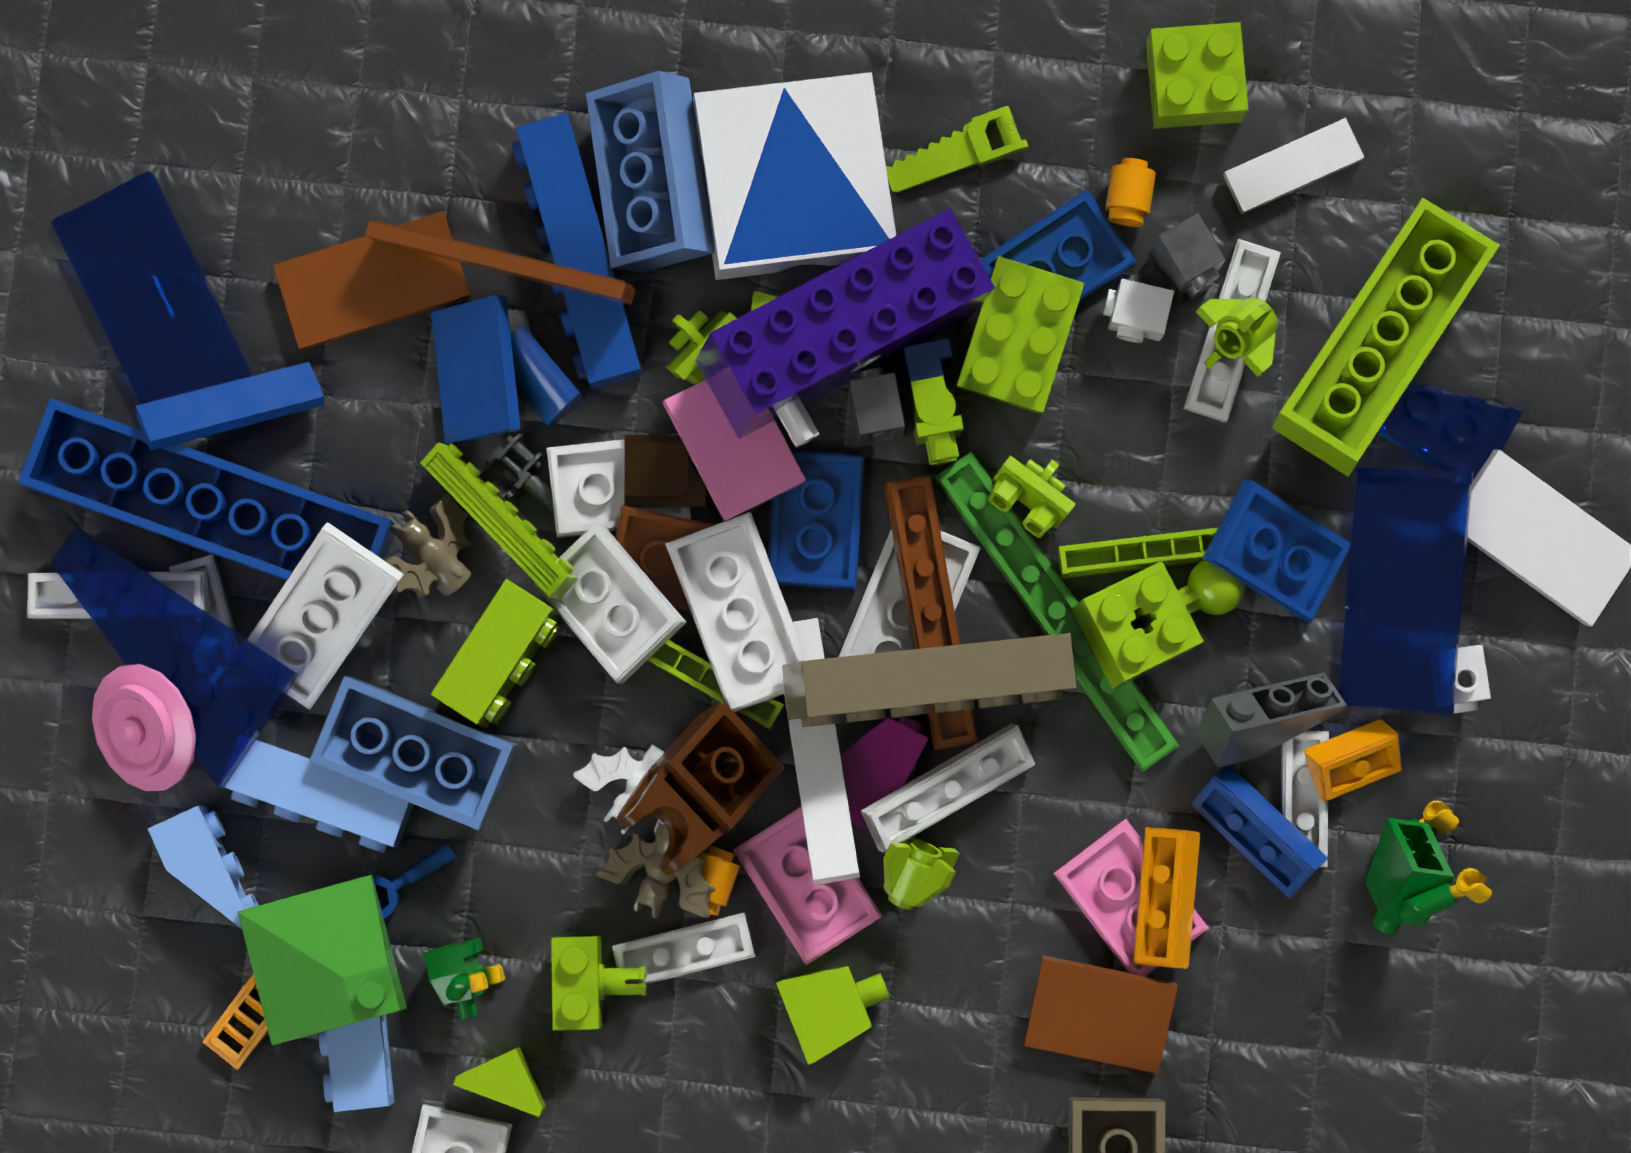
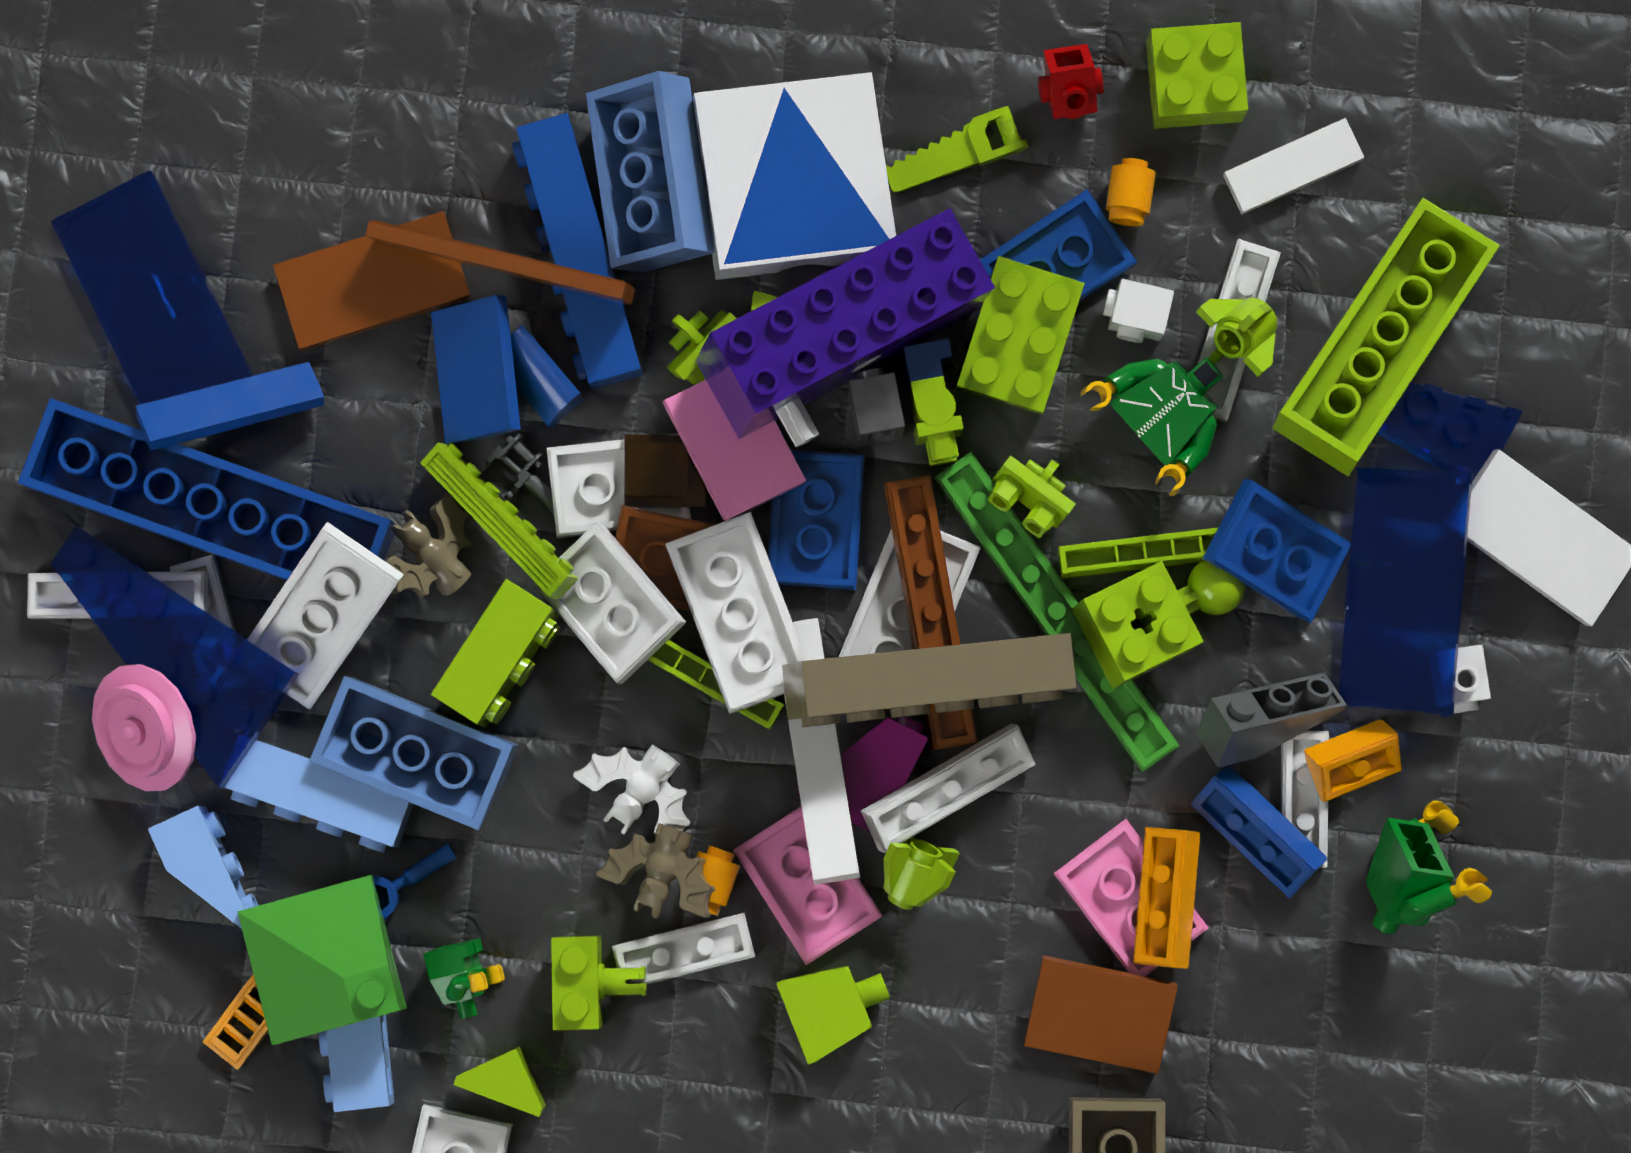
reddish brown brick [616,702,785,876] -> none
flat silver brick [1150,213,1226,298] -> none
none -> red brick [1037,44,1104,119]
none -> green torso [1081,357,1224,496]

